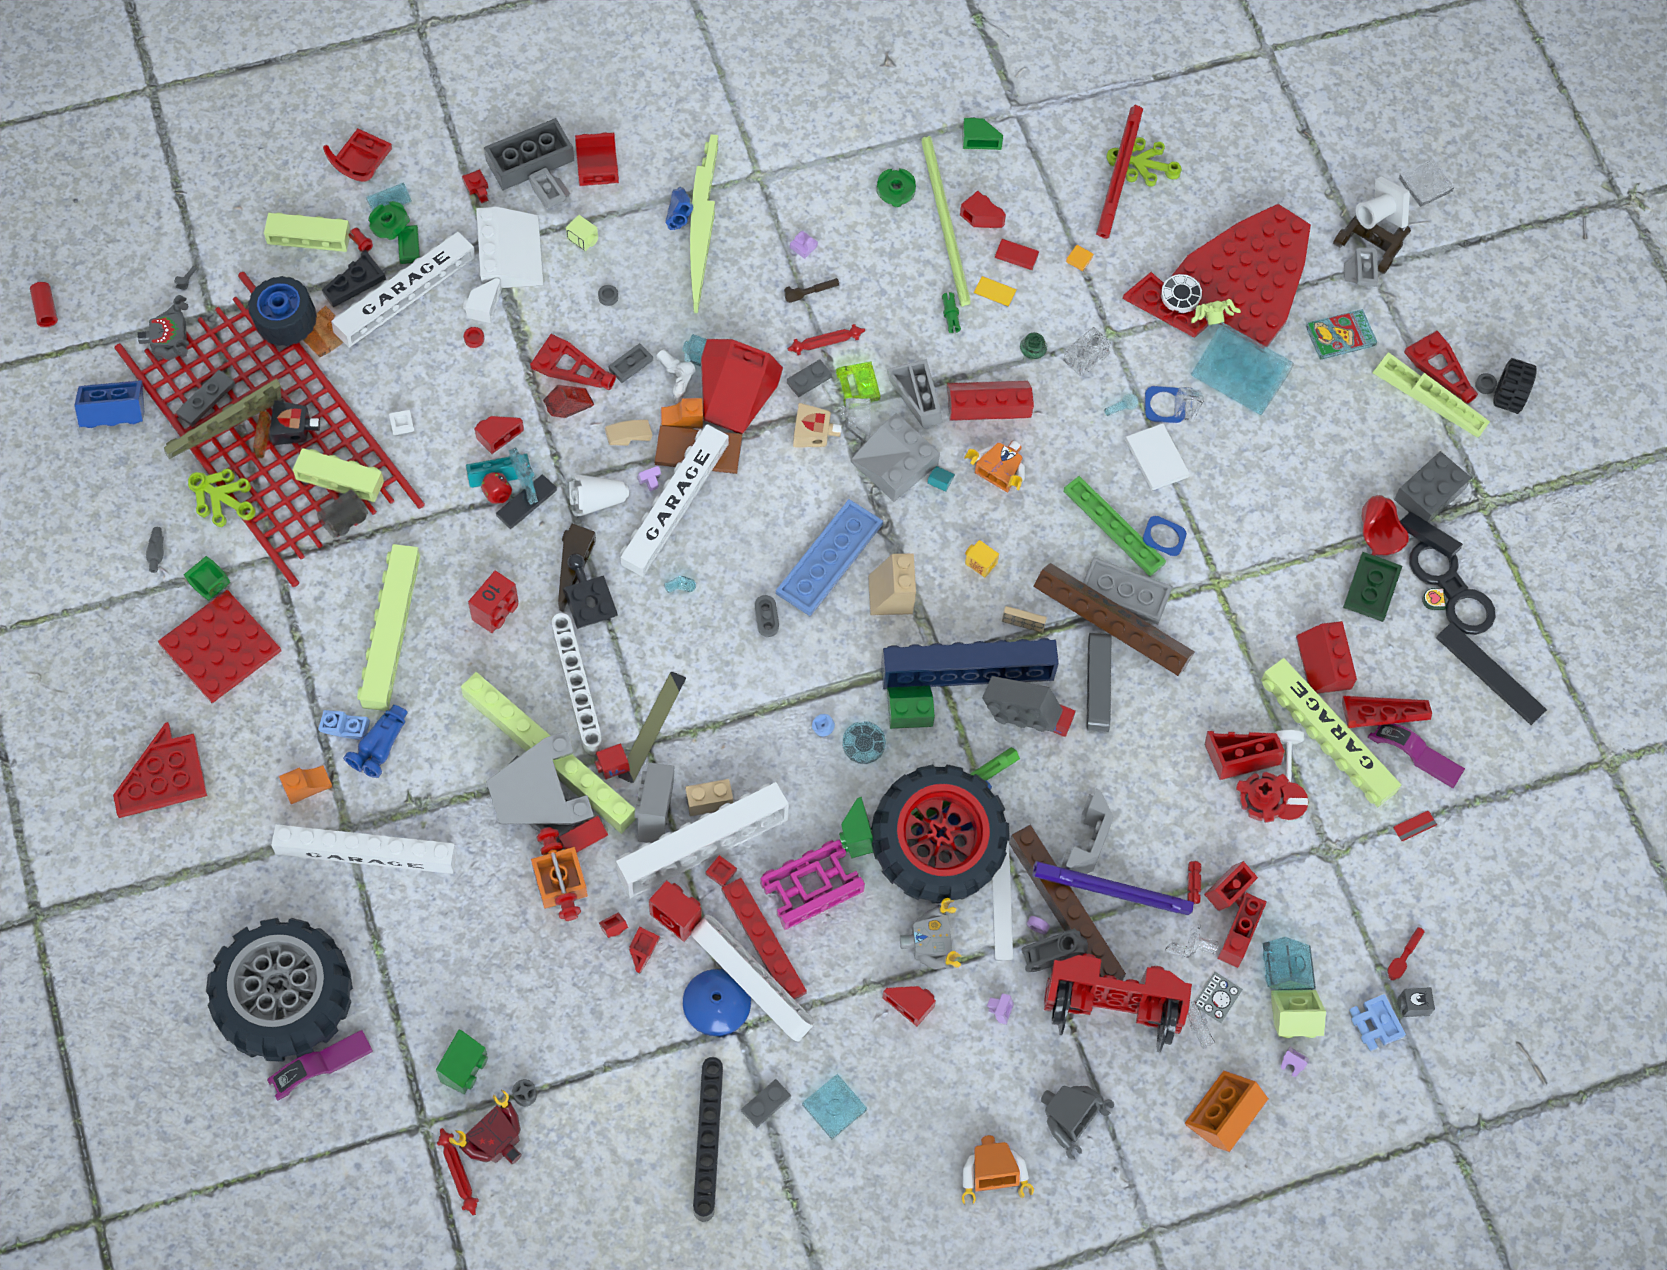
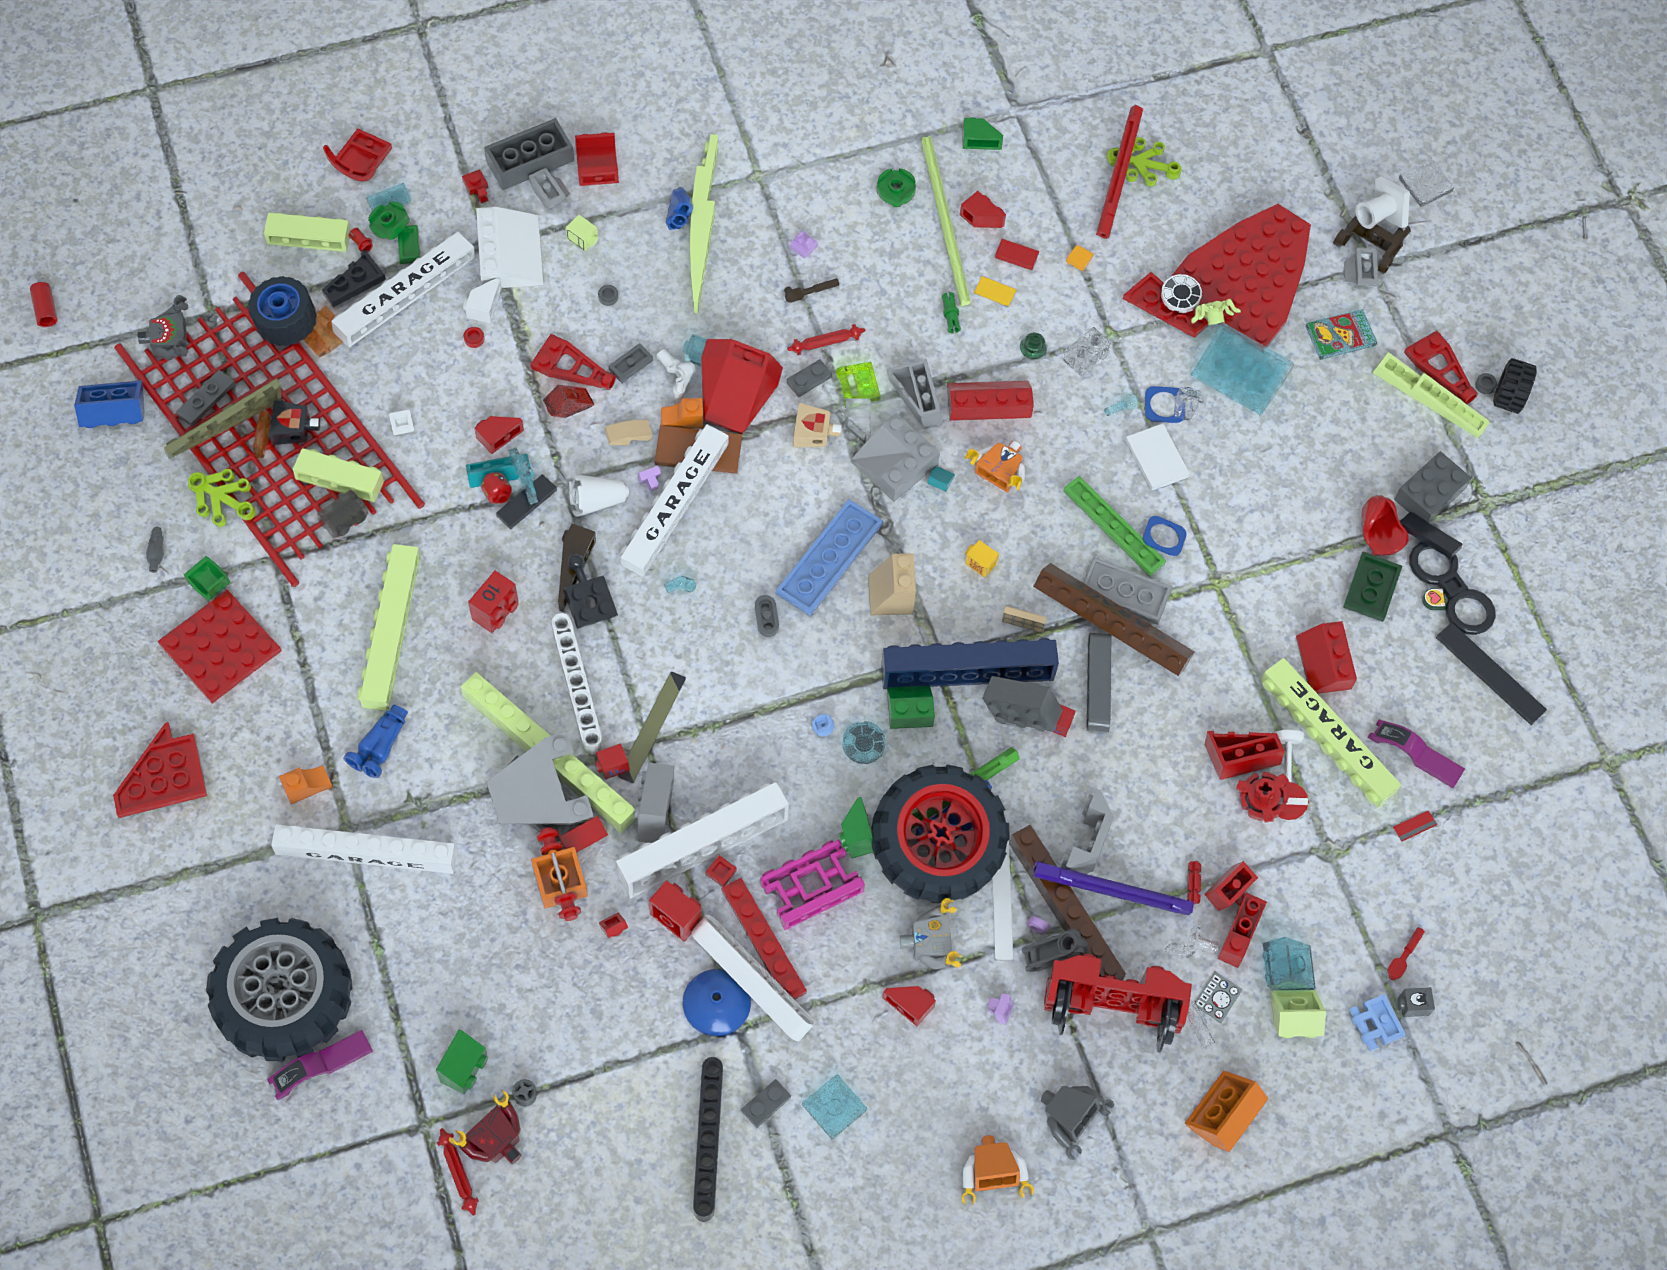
dark grey hand [174,266,197,290] -> none
light blue slope [318,710,370,740] -> none
red slope [629,926,661,974] -> none
tan brick [685,779,733,816] -> none
lavender tile [1281,1047,1309,1077] -> none
red wing [1342,696,1432,728] -> none

